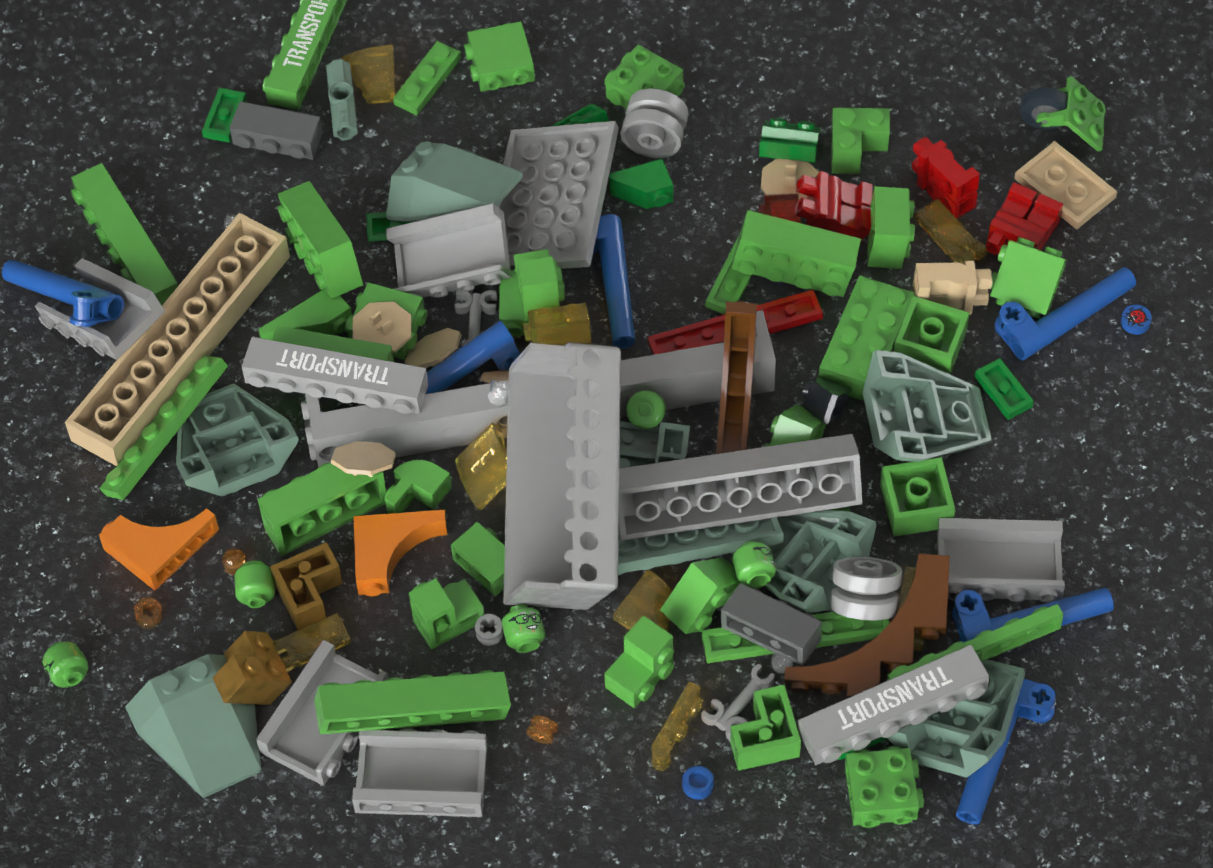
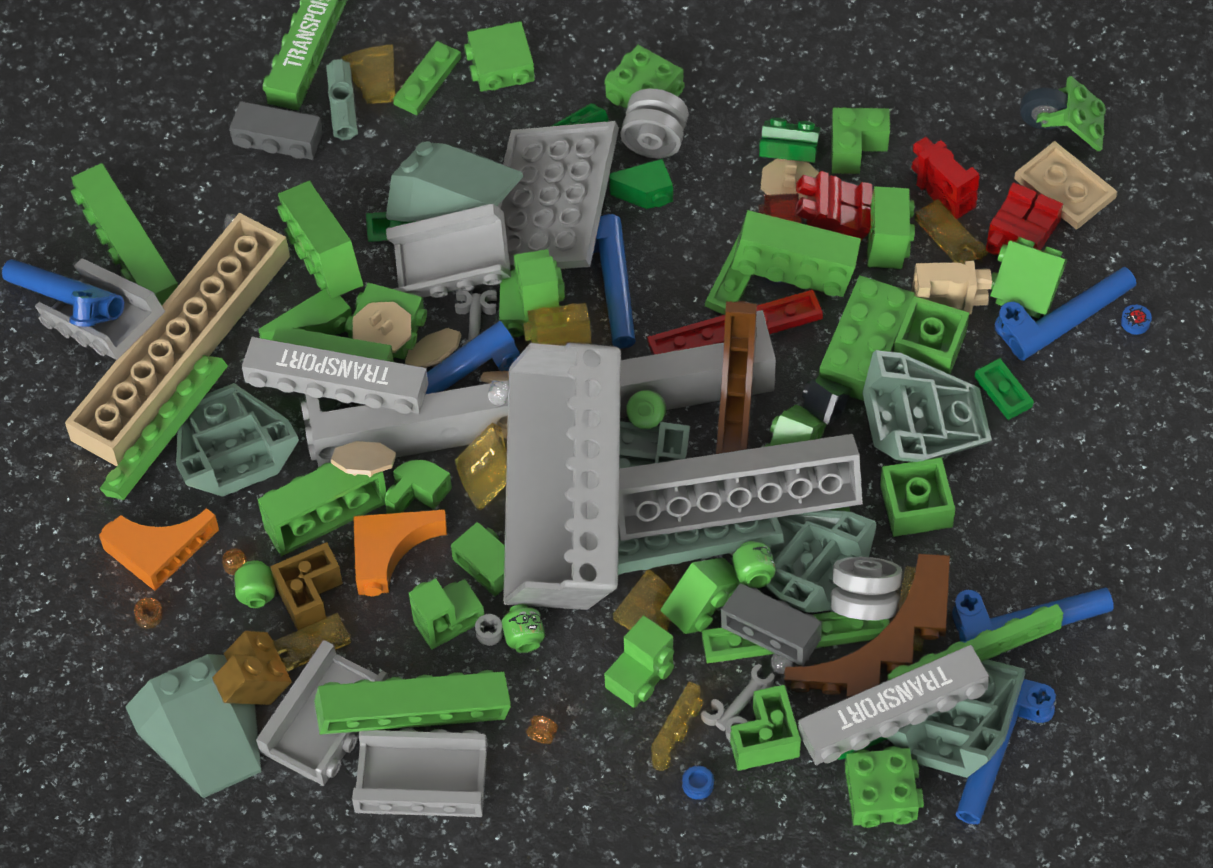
bright green head [42,641,89,688] -> none
green plate [202,88,247,143] -> none
light grey panel [937,518,1065,603] -> none

